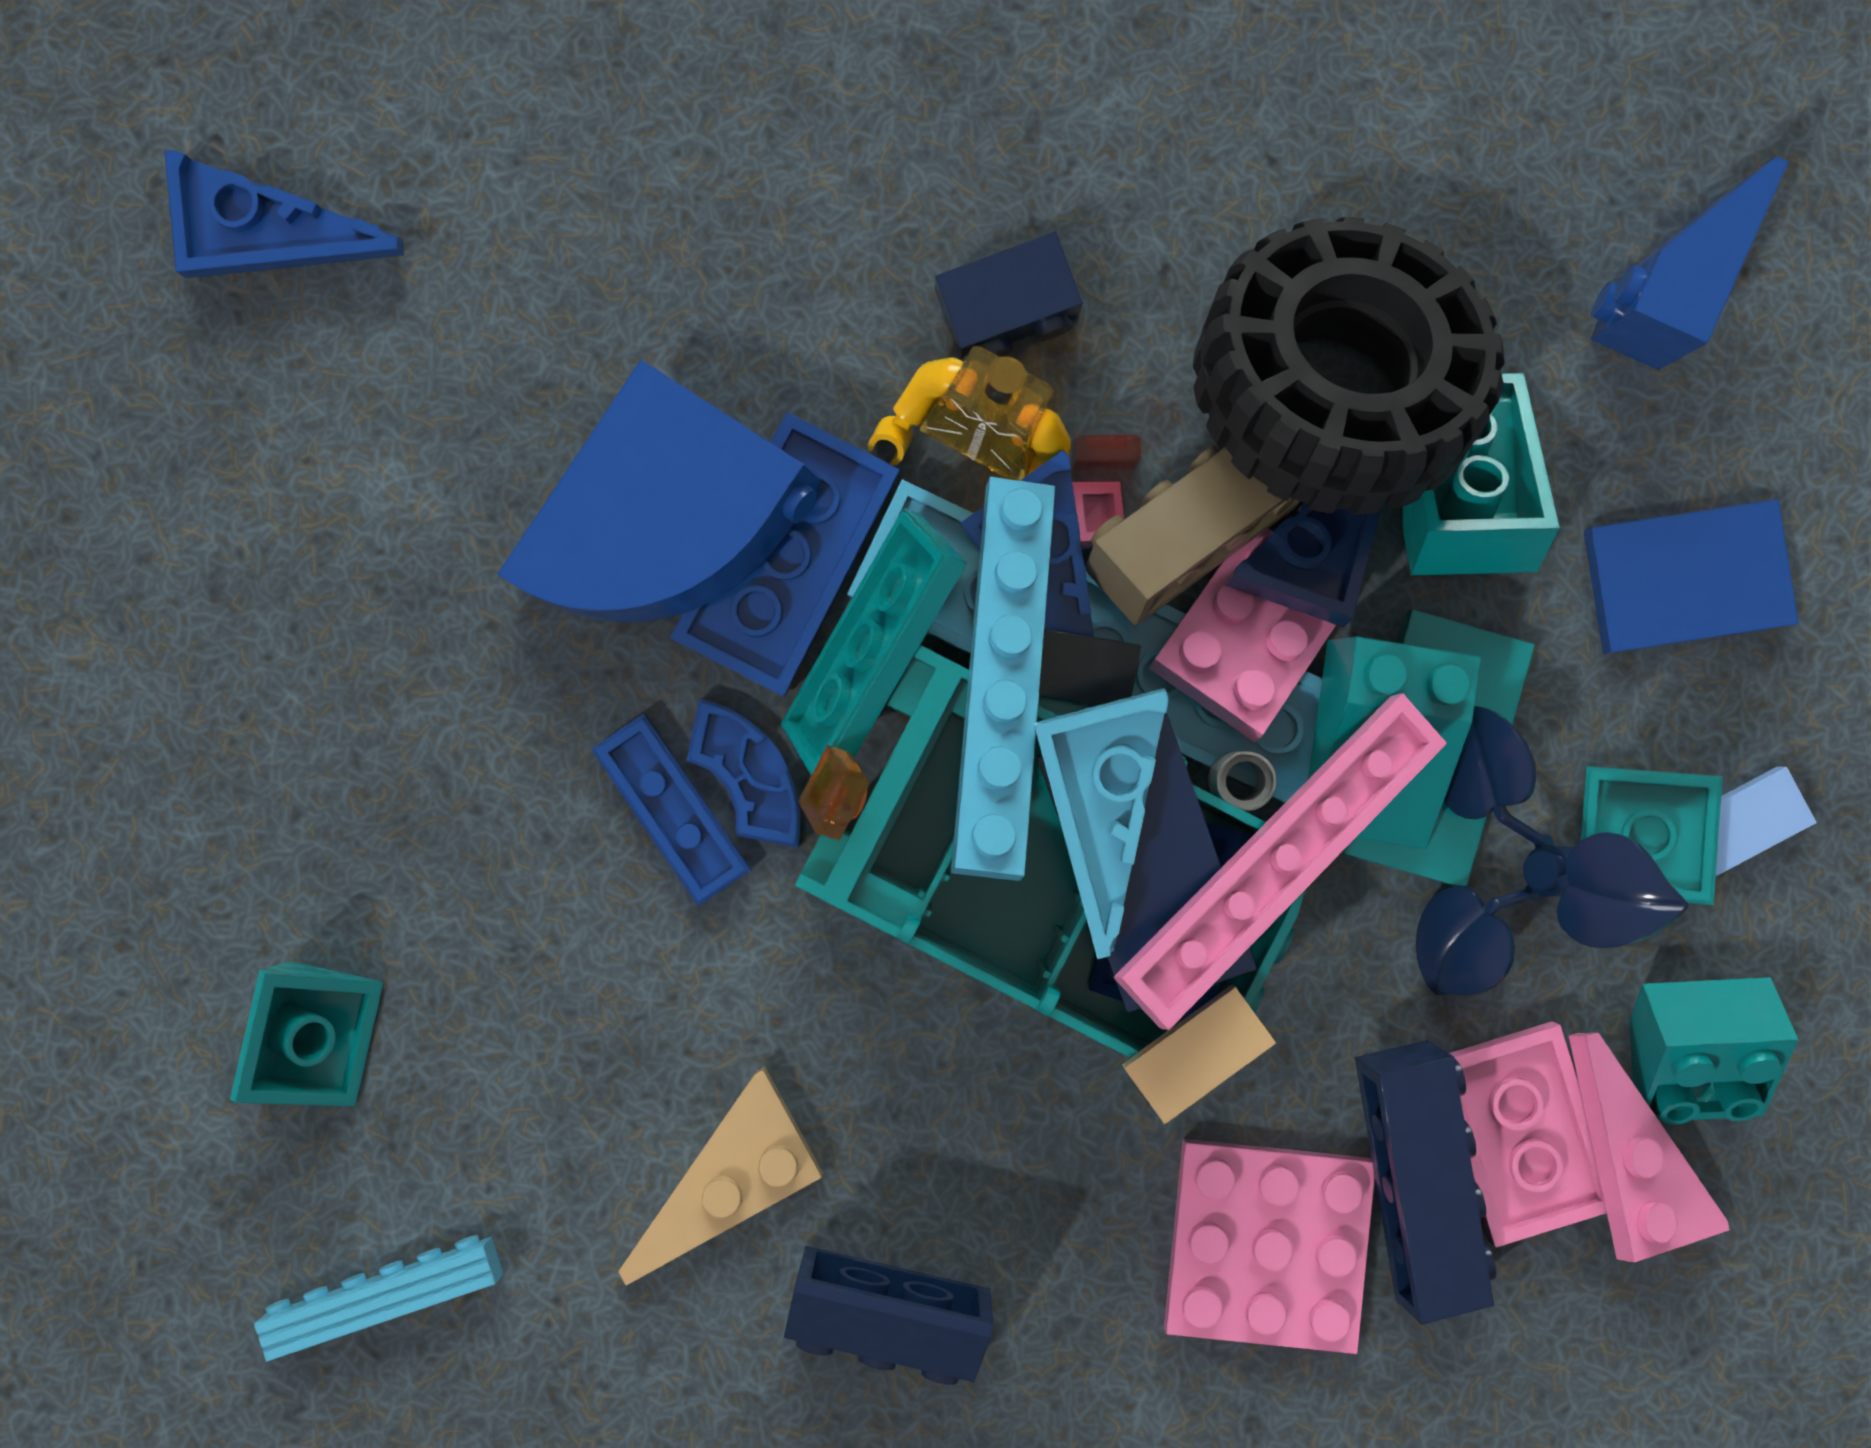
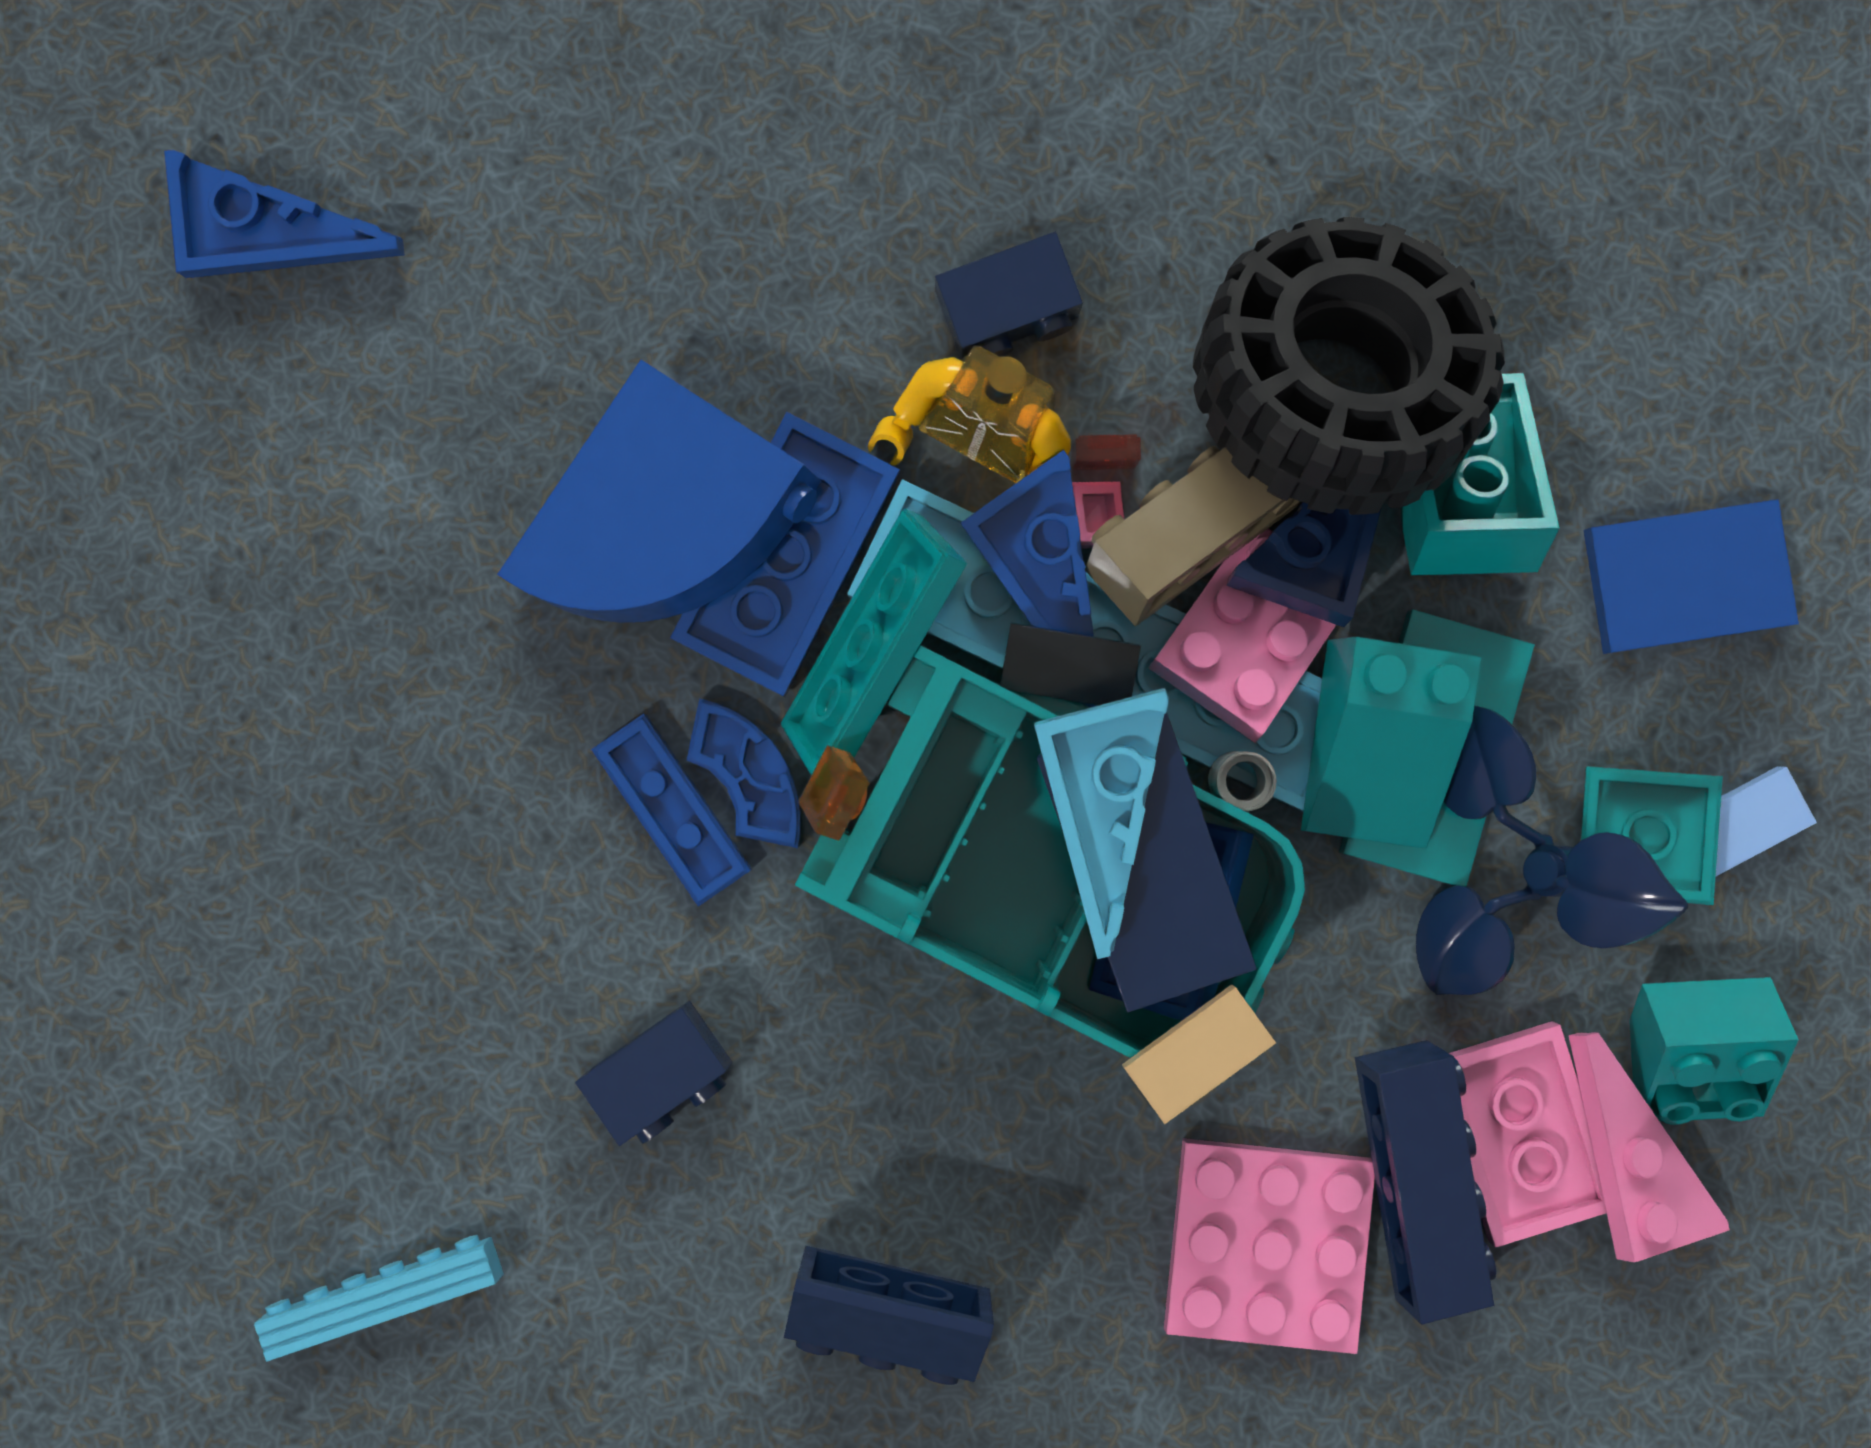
teal slope [230,961,383,1106] -> none
tan wing [618,1066,823,1285] -> none
medium azure plate [951,477,1055,881] -> none
bright pink plate [1113,693,1447,1030] -> none
blue slope [1590,156,1789,370] -> none
none -> dark blue brick [575,1000,732,1146]

